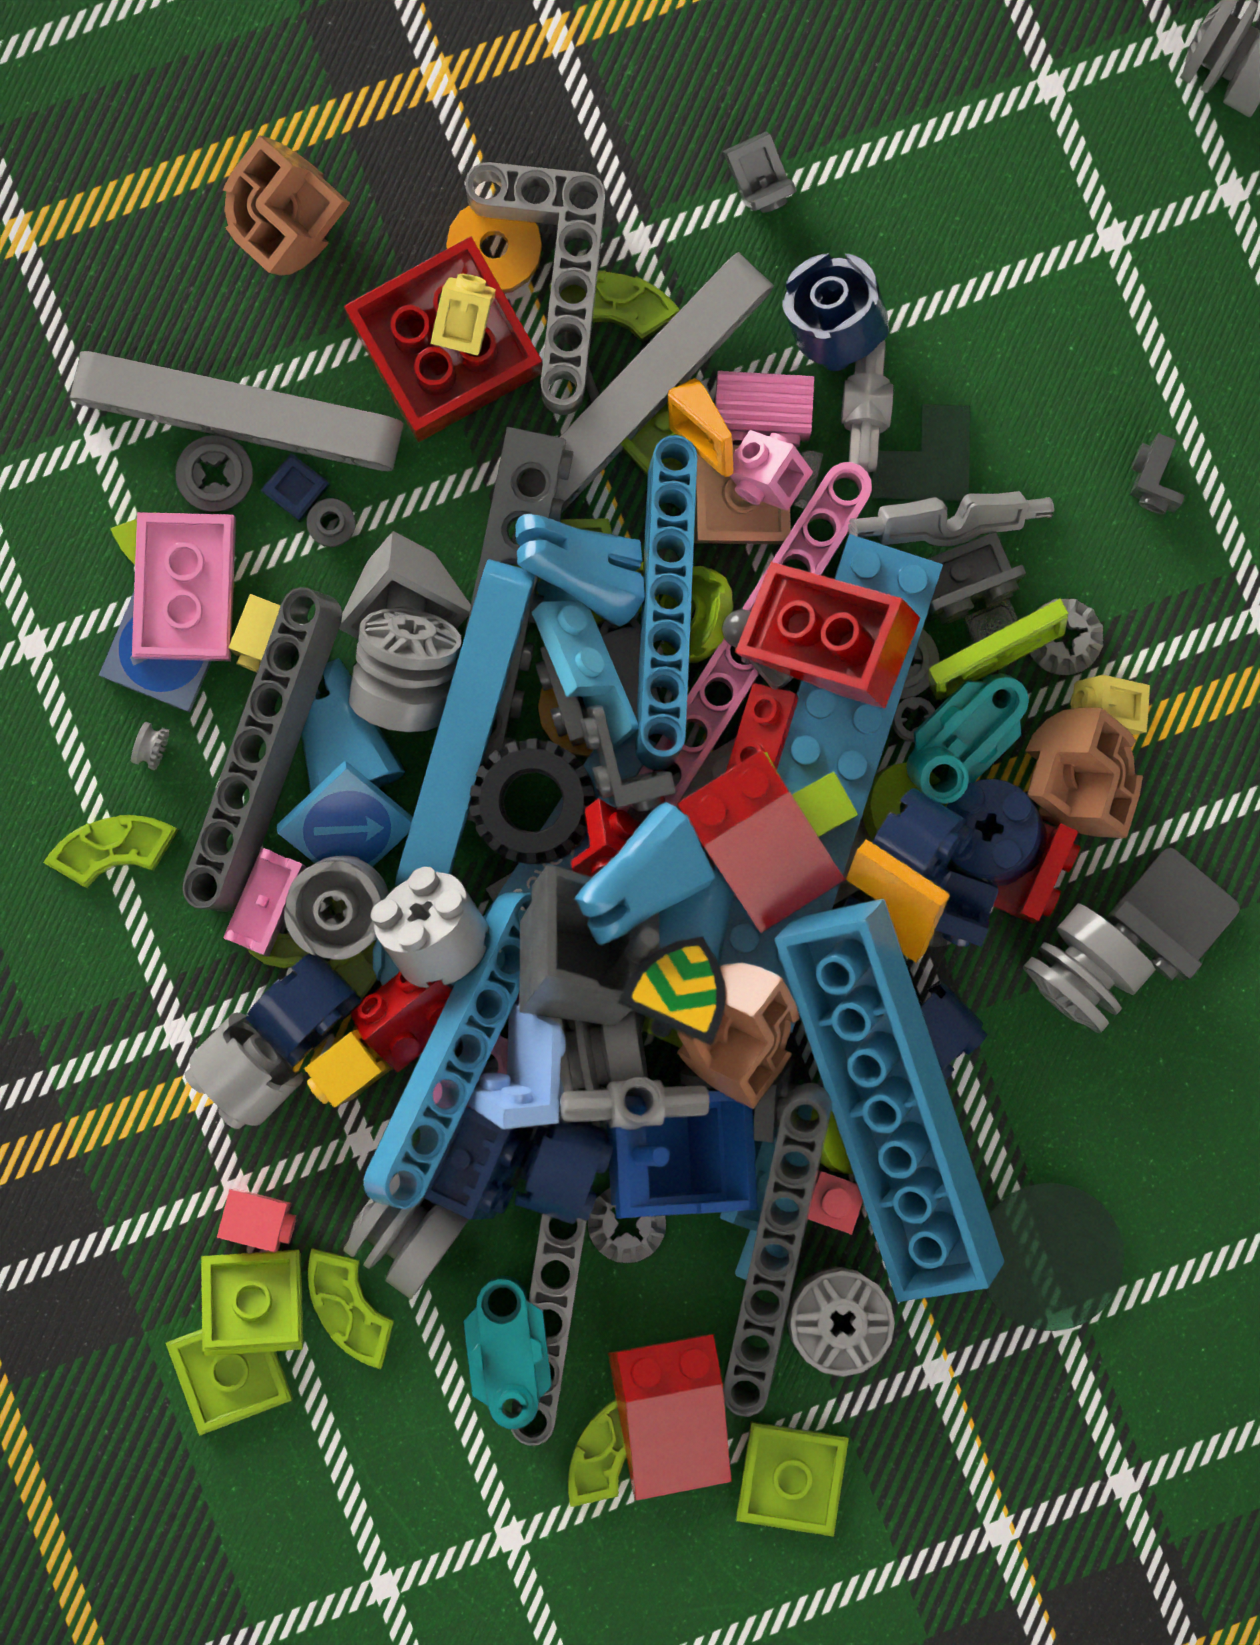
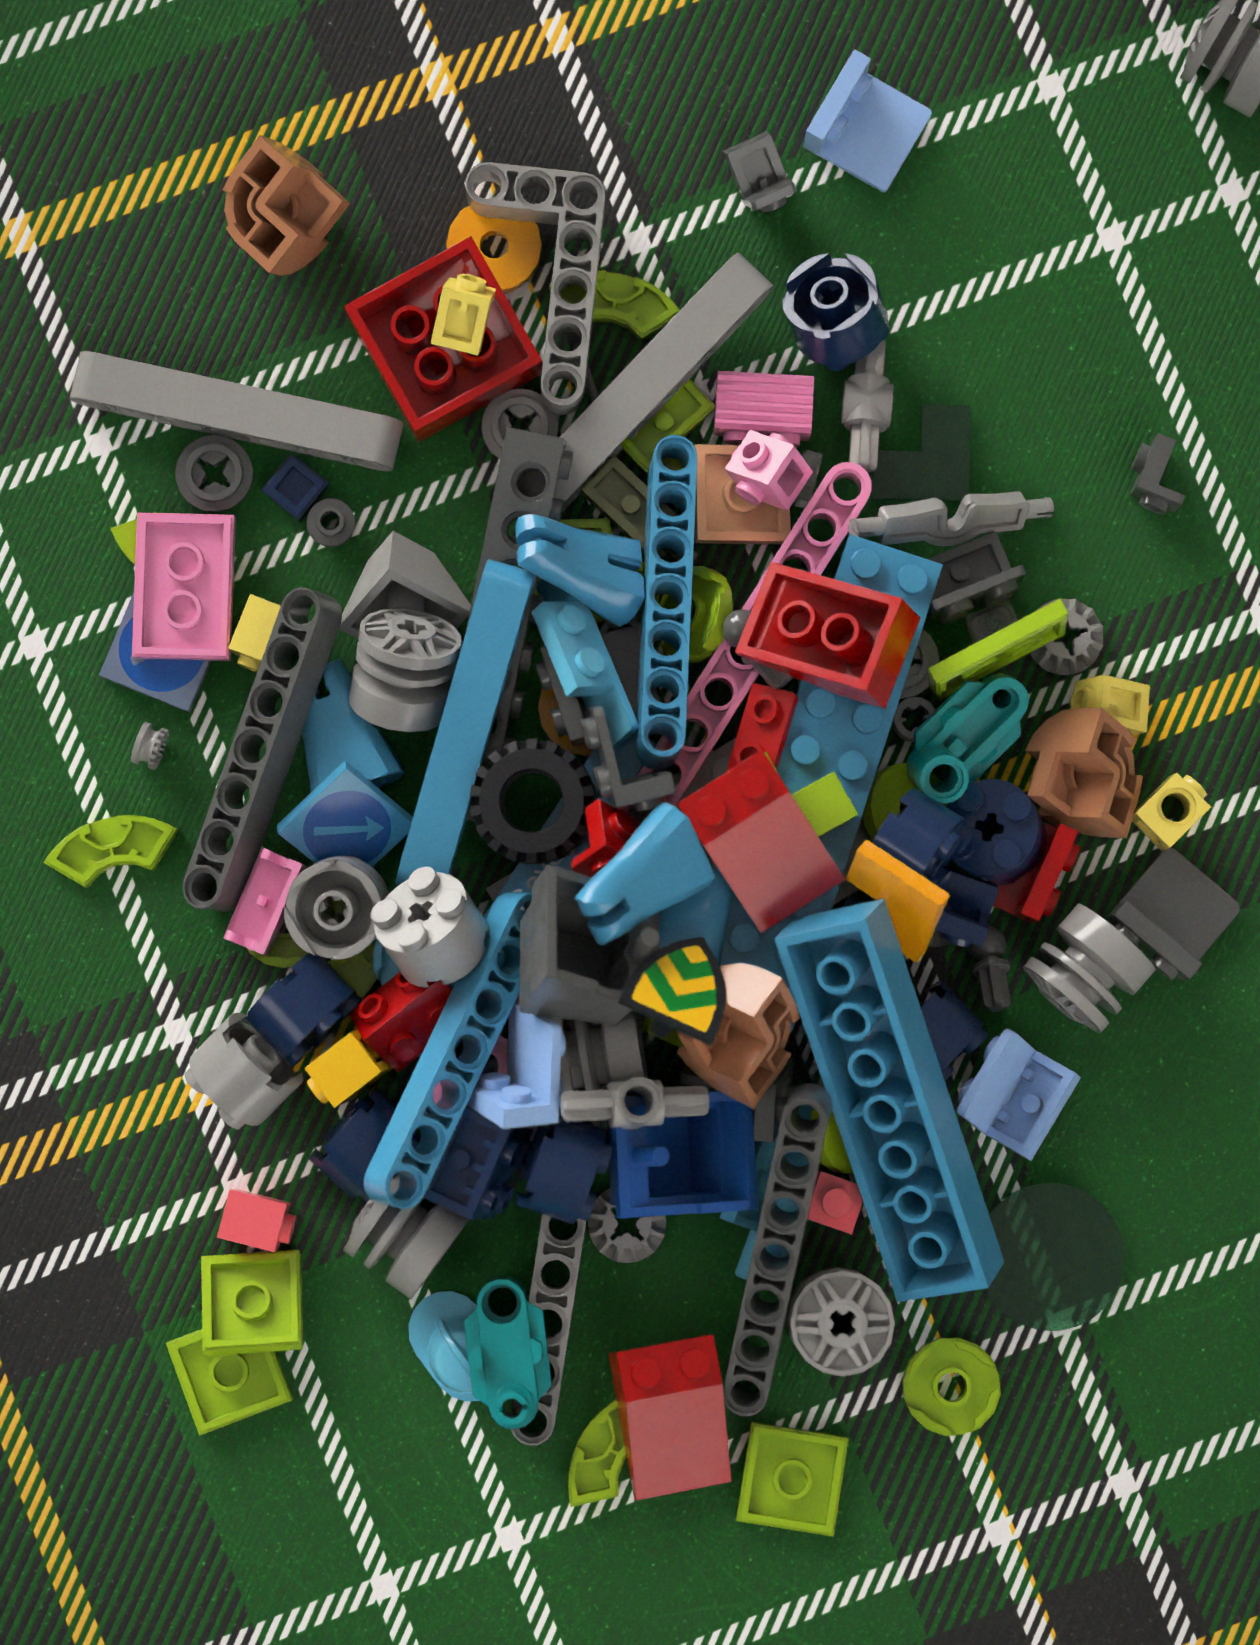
lime tile [308,1248,394,1369] -> none
light orange slope [668,378,734,478] -> none
none -> dark blue brick [309,1086,419,1202]
none -> medium azure piece [408,1291,480,1402]
none -> light grey gear [482,389,558,459]
none -> olive hinge [579,455,698,565]
none -> light blue bracket [803,49,932,192]
none -> lime tile [902,1337,1001,1436]
none -> light blue bracket [957,1028,1081,1161]
none -> dark grey axle [968,925,1011,1012]
none -> light yellow brick [1132,772,1211,851]

